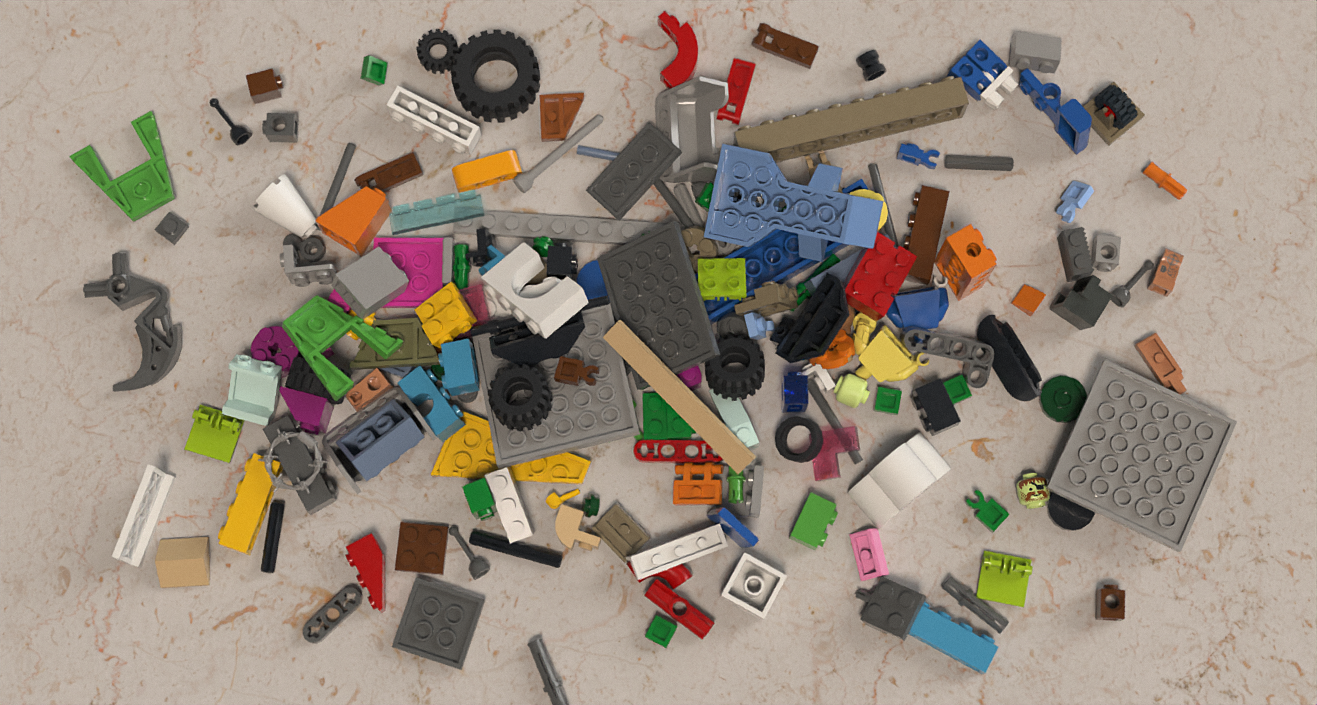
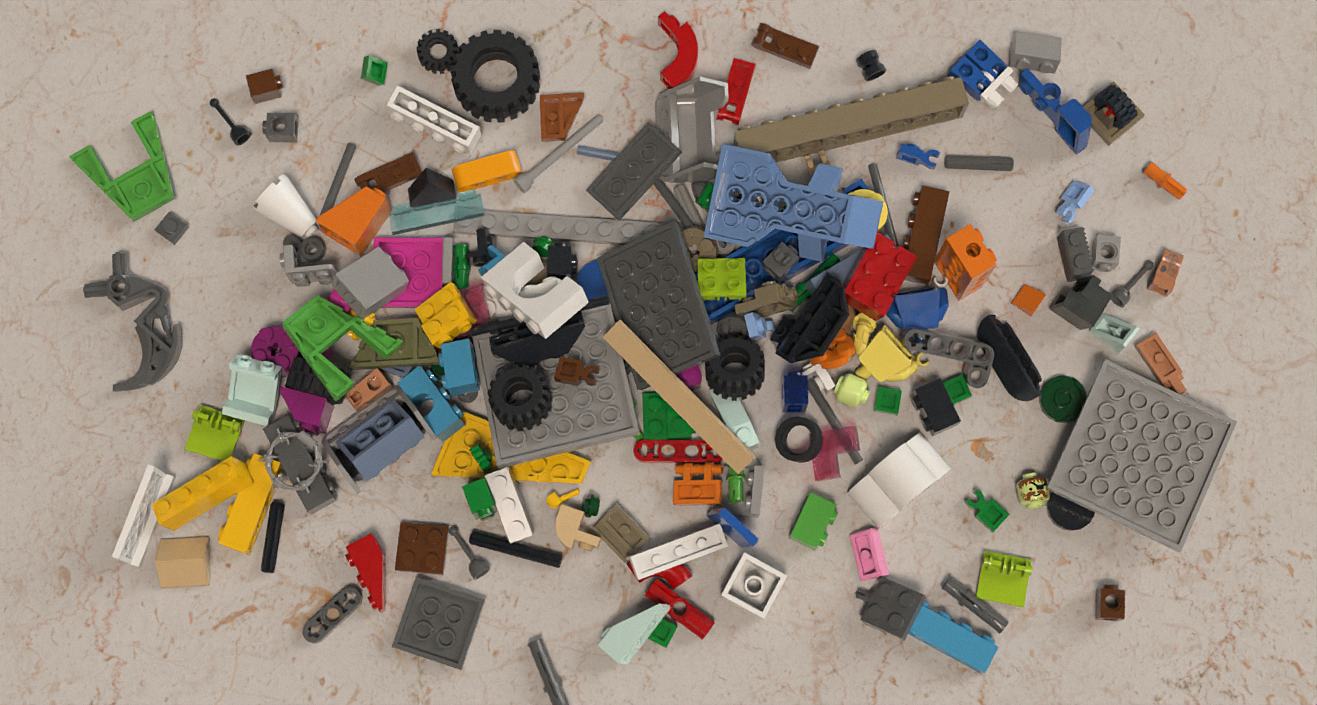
none -> yellow brick [151,456,254,531]
none -> black slope [408,168,457,208]
none -> green plate [469,444,492,473]
none -> light aqua slope [598,604,671,664]
none -> dark grey brick [761,242,799,284]
none -> light aqua slope [1089,313,1139,354]

